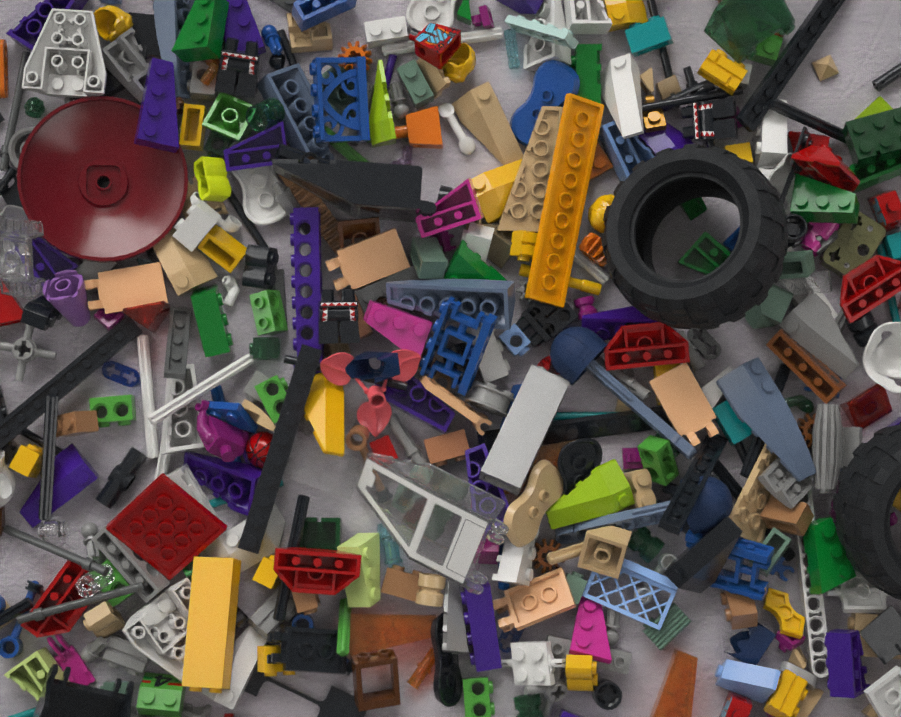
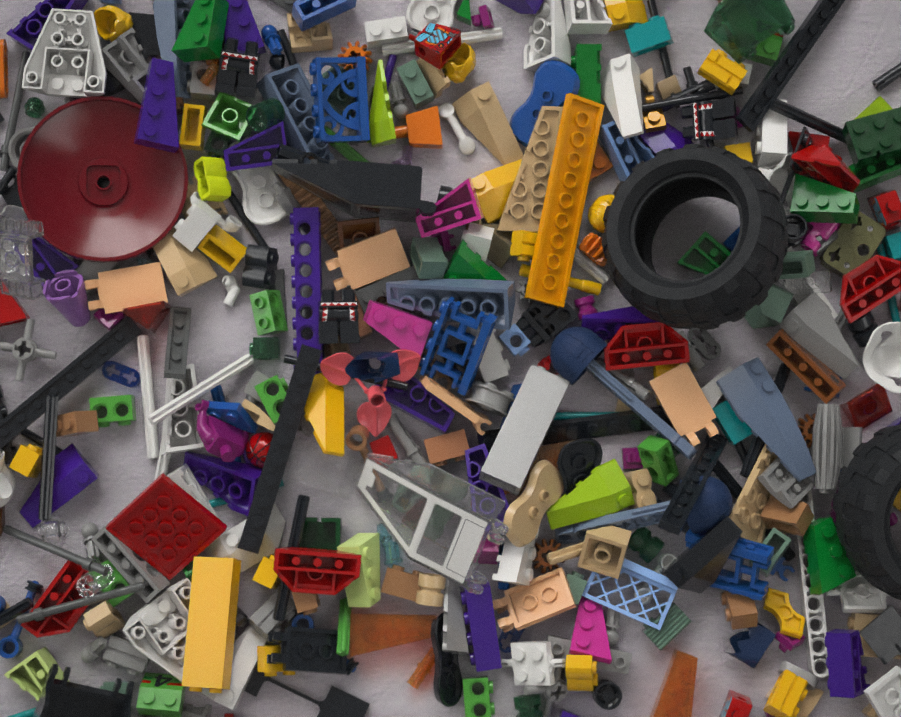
black brick [20,294,62,331] -> none
dark pink arm [46,634,95,686] -> none
black piece [96,447,147,509] -> none
green wedge [190,284,234,357] -> none
reddish brown window [351,649,401,712] -> none
light aqua plate [504,15,579,49] -> none
clear light blue axle [504,29,520,70] -> none
green slope [680,197,708,221] -> none
light blue slope [715,659,781,704] -> none
clear green arm [784,394,814,414] -> none
tan slope [788,646,808,669] -> none
tan slope [811,55,839,81] -> none

